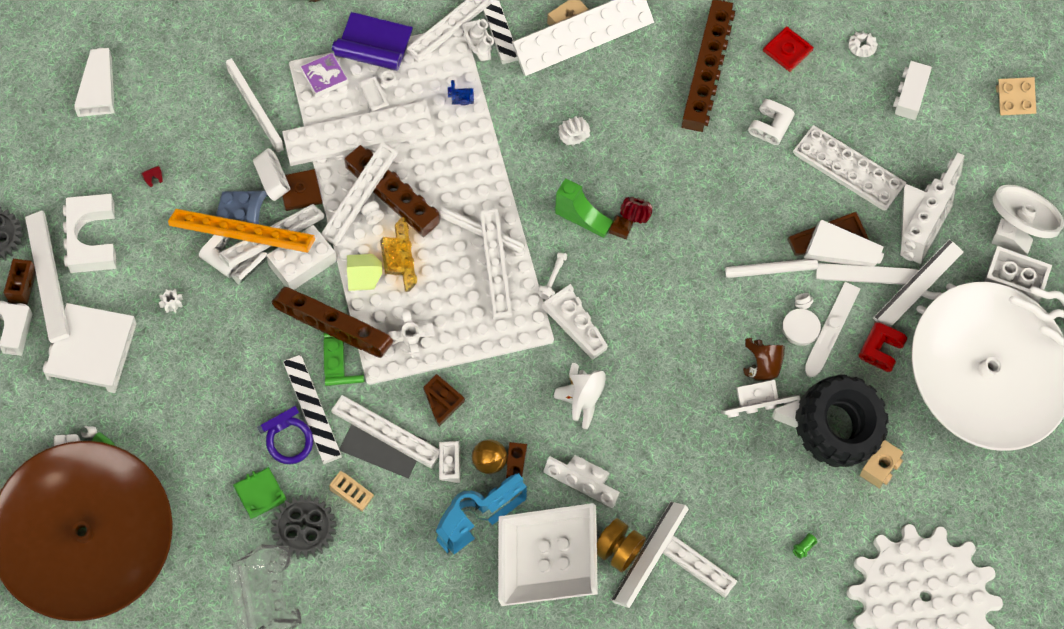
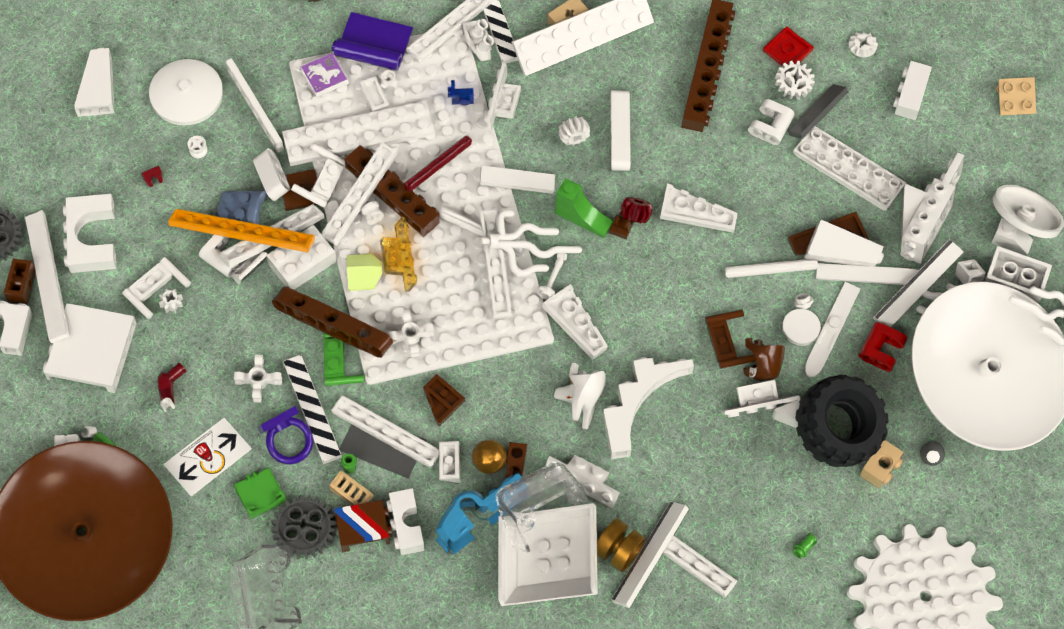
none -> white plate [122,257,191,319]
none -> white dish [149,59,223,125]
none -> dark red arm [157,362,187,412]
none -> white sticker [163,418,252,496]
none -> white wheel [187,135,208,159]
none -> white pin [234,355,282,403]
none -> white plate [291,143,345,208]
none -> panel [335,500,393,553]
none -> bright green pin [341,454,357,474]
none -> white arch [386,488,425,555]
none -> dark red axle [404,135,472,192]
none -> white tile [480,165,555,194]
none -> white plant [480,210,582,277]
none -> white bracket [484,63,521,131]
none -> clear windscreen [496,462,589,553]
none -> white arch [603,357,694,459]
none -> white beam [610,90,630,171]
none -> white wing [660,183,738,233]
none -> reddish brown plate [705,309,756,369]
none -> white gear [775,61,815,100]
none -> dark grey tile [788,84,848,139]
none -> dark grey piece [920,441,945,466]
none -> white brick [955,259,986,284]

